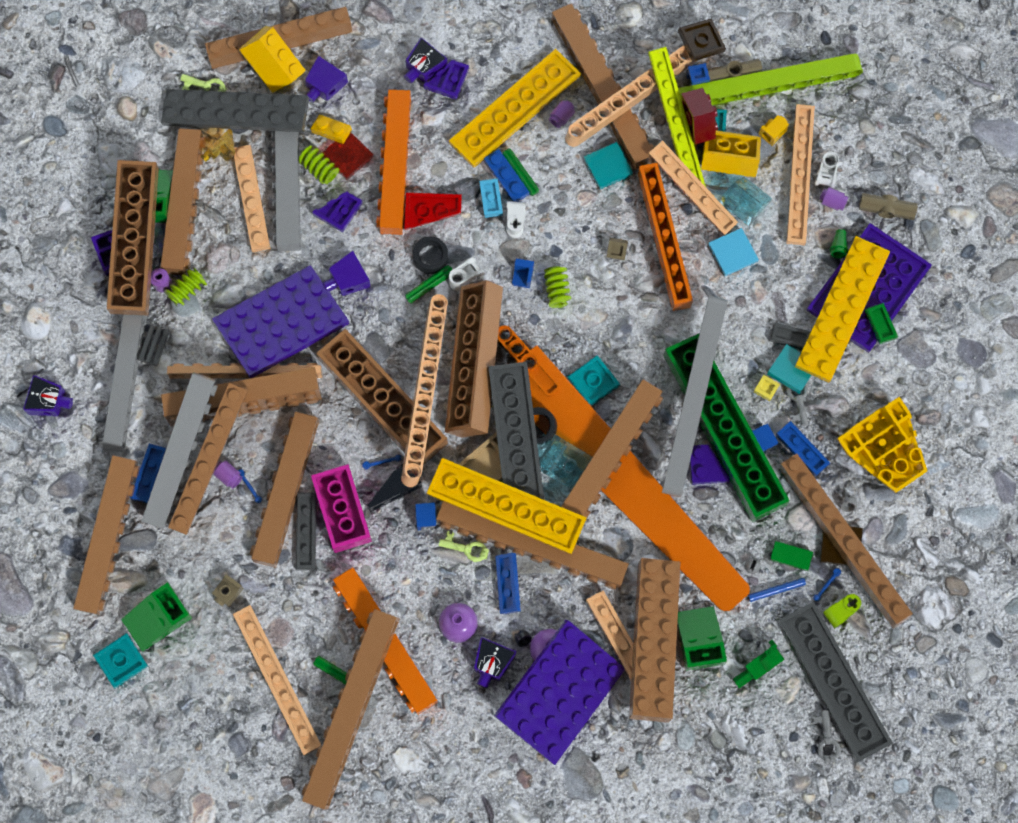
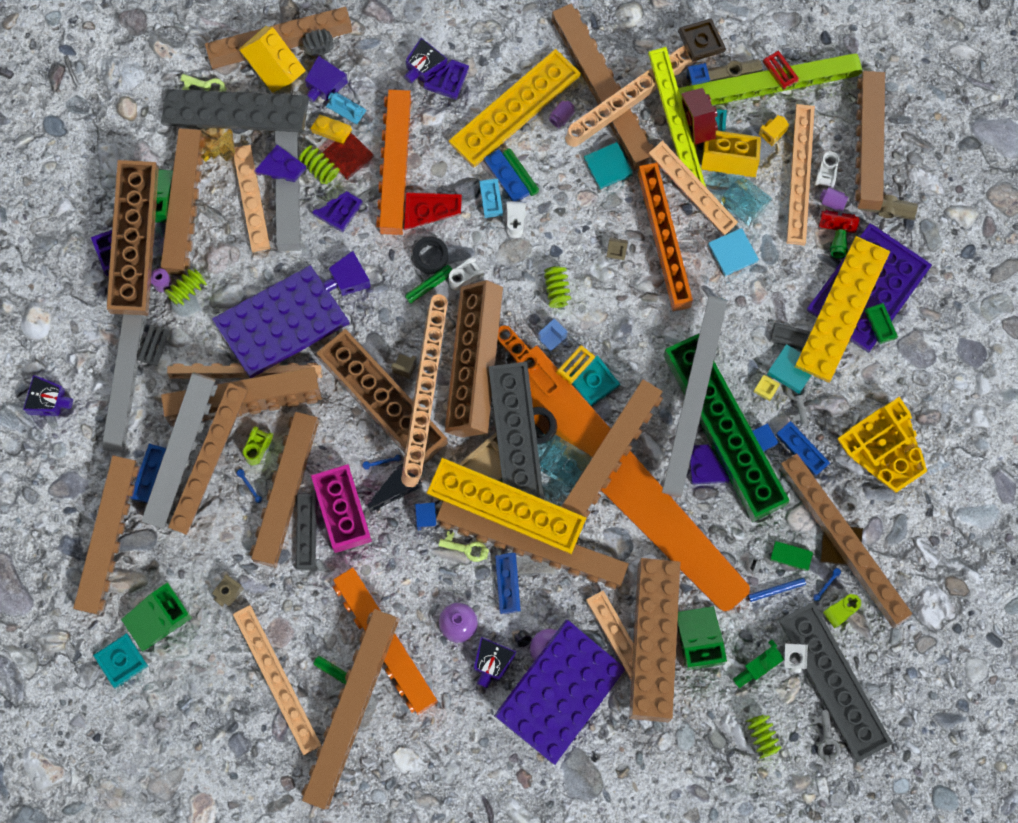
medium lavender brick [213,461,243,489] -> none
blue panel [512,258,534,289] -> none
none -> lime piece [243,426,273,465]
none -> dark purple wing [254,145,307,182]
none -> dark grey gear [302,29,334,57]
none -> medium azure hinge [326,92,367,125]
none -> dark tan panel [391,354,417,379]
none -> medium blue panel [538,318,568,351]
none -> yellow tile [556,345,595,385]
none -> lime piece [745,715,782,759]
none -> red tile [763,50,799,90]
none -> white brick [784,644,808,673]
none -> red hinge [819,209,860,233]
none -> medium nougat brick [855,71,885,210]

